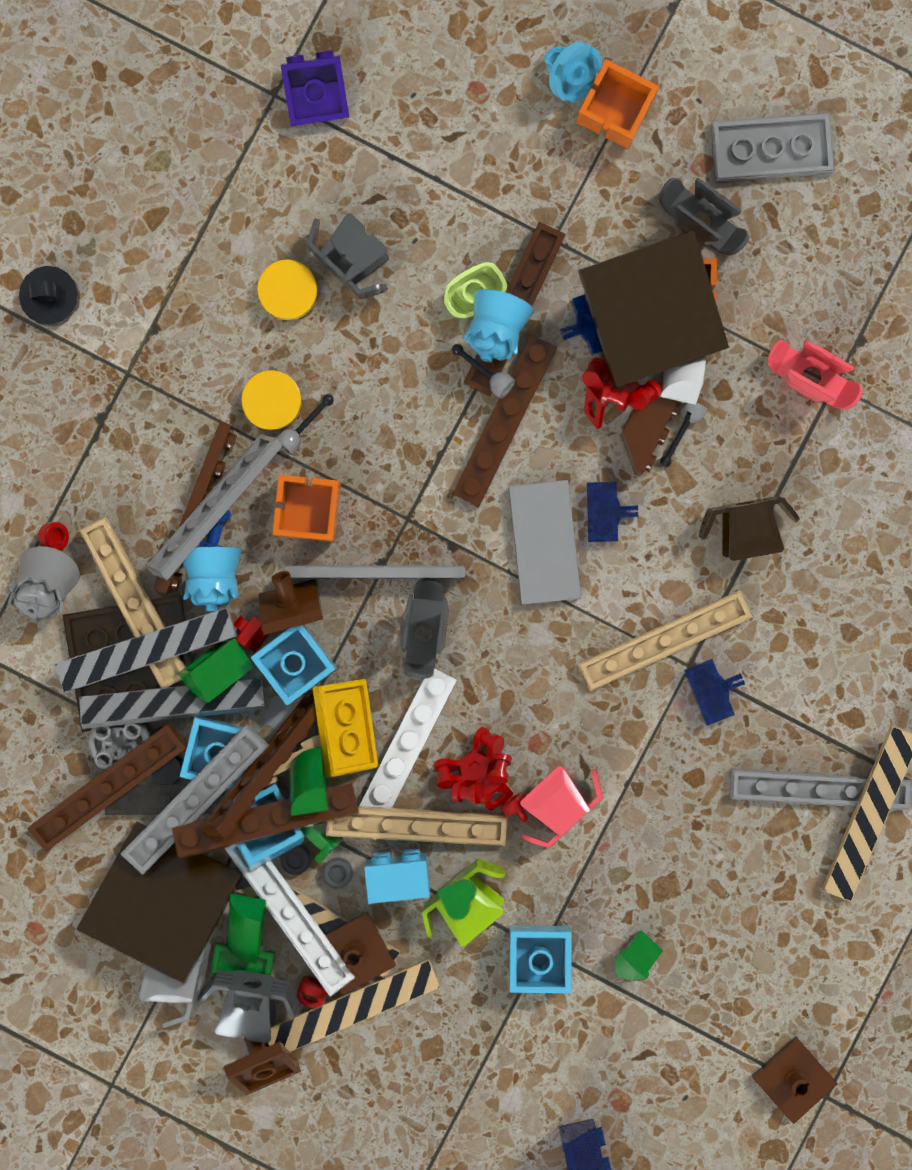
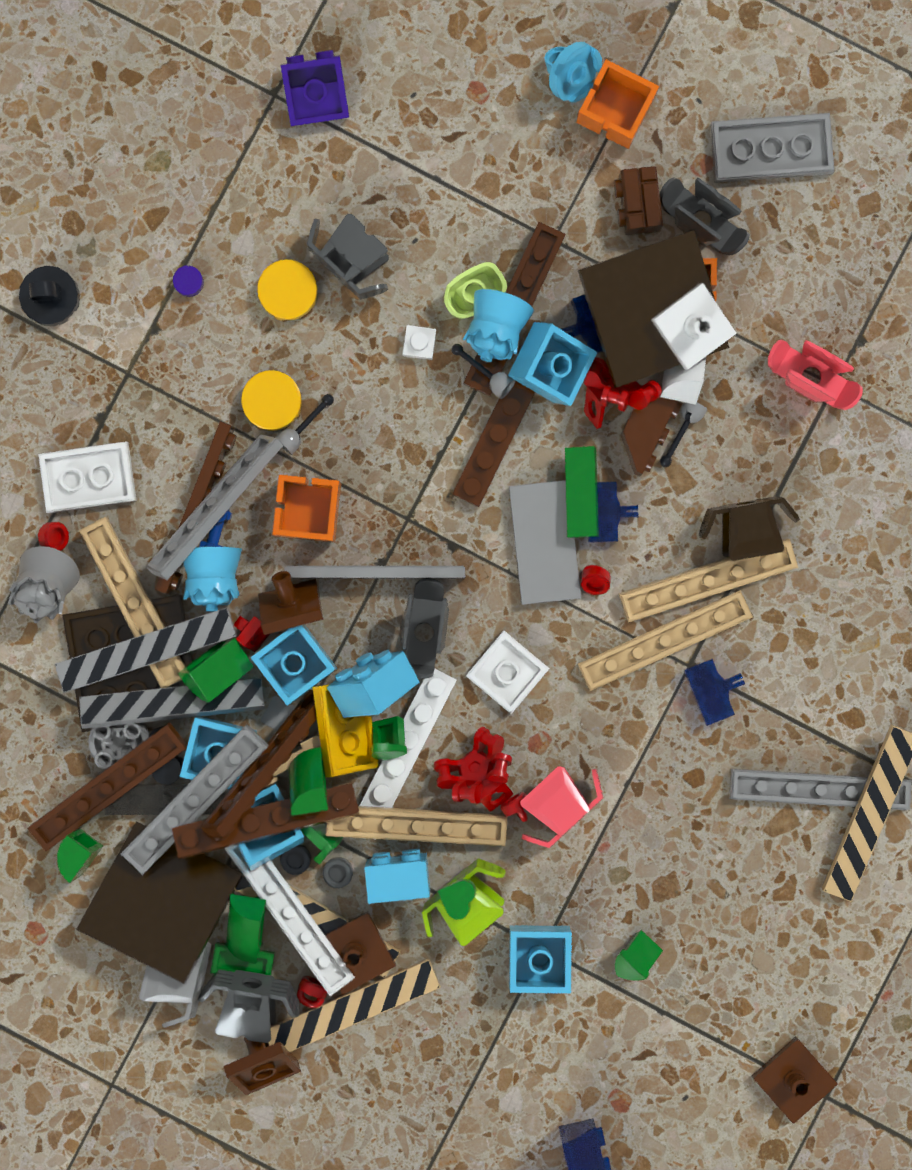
none -> white tile [38,441,137,513]
none -> green brick [57,828,104,883]
none -> dark purple tile [173,265,204,297]
none -> medium azure brick [327,650,419,718]
none -> green tile [371,716,407,760]
none -> white plate [403,325,436,360]
none -> white tile [466,630,550,714]
none -> medium azure brick [508,322,597,406]
none -> green tile [565,446,599,538]
none -> red tile [581,565,611,595]
none -> reddish brown brick [614,166,663,235]
none -> tan tile [618,538,798,623]
none -> white tile [651,283,737,370]

